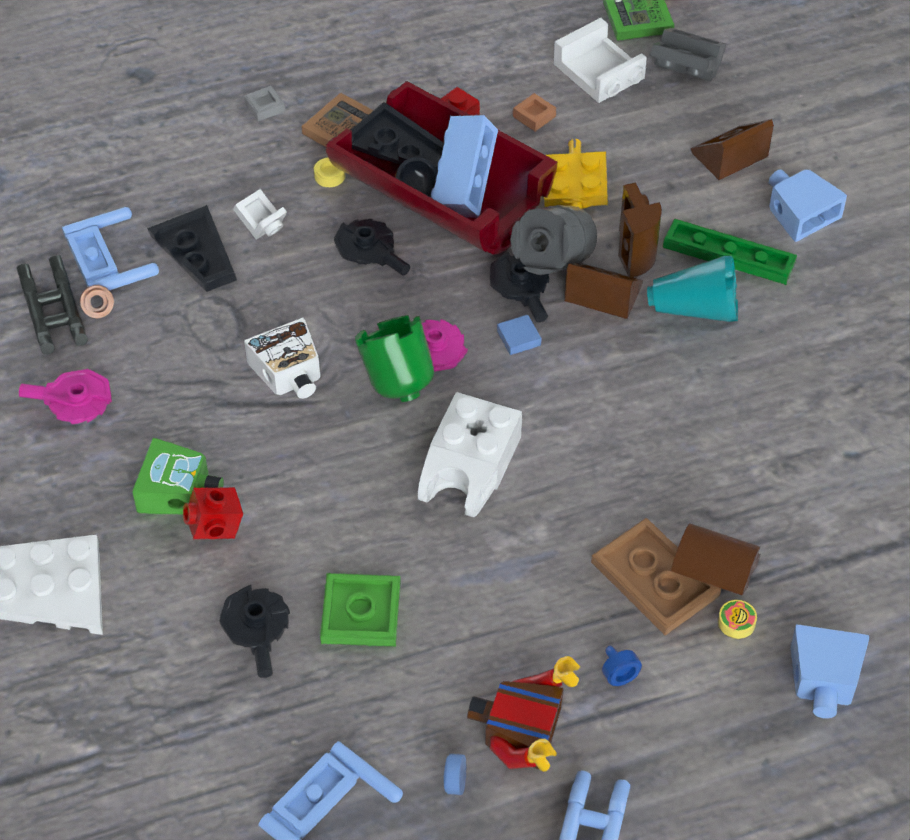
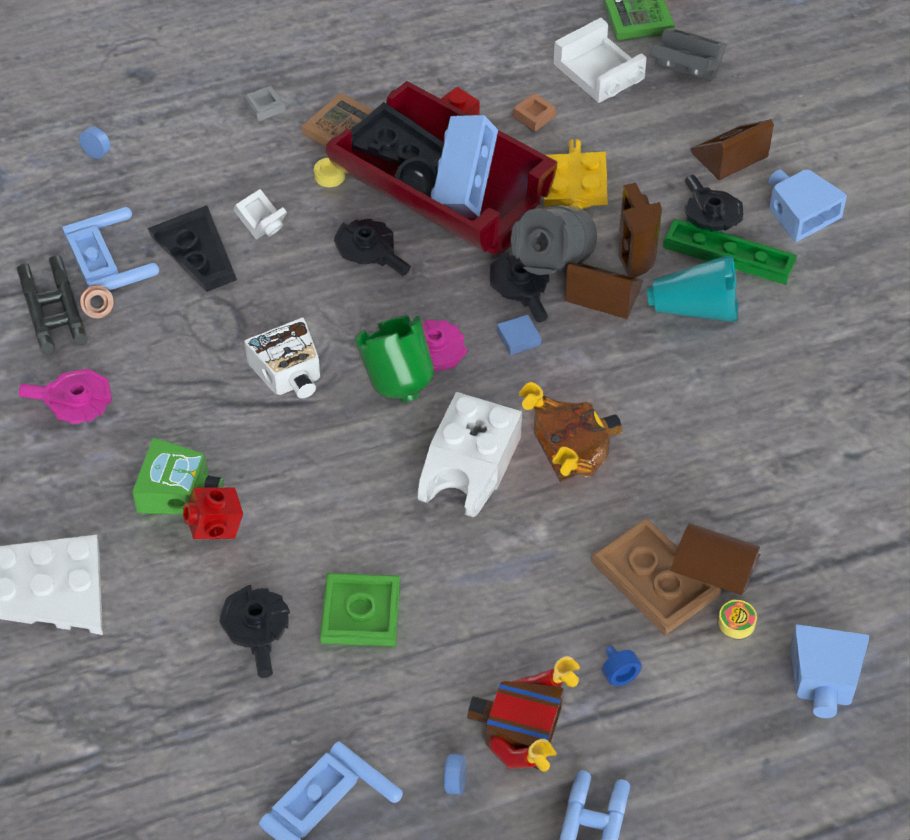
none -> medium blue tile [79,126,110,159]
none -> clear orange torso [519,382,622,482]
none -> black piece [684,175,744,231]

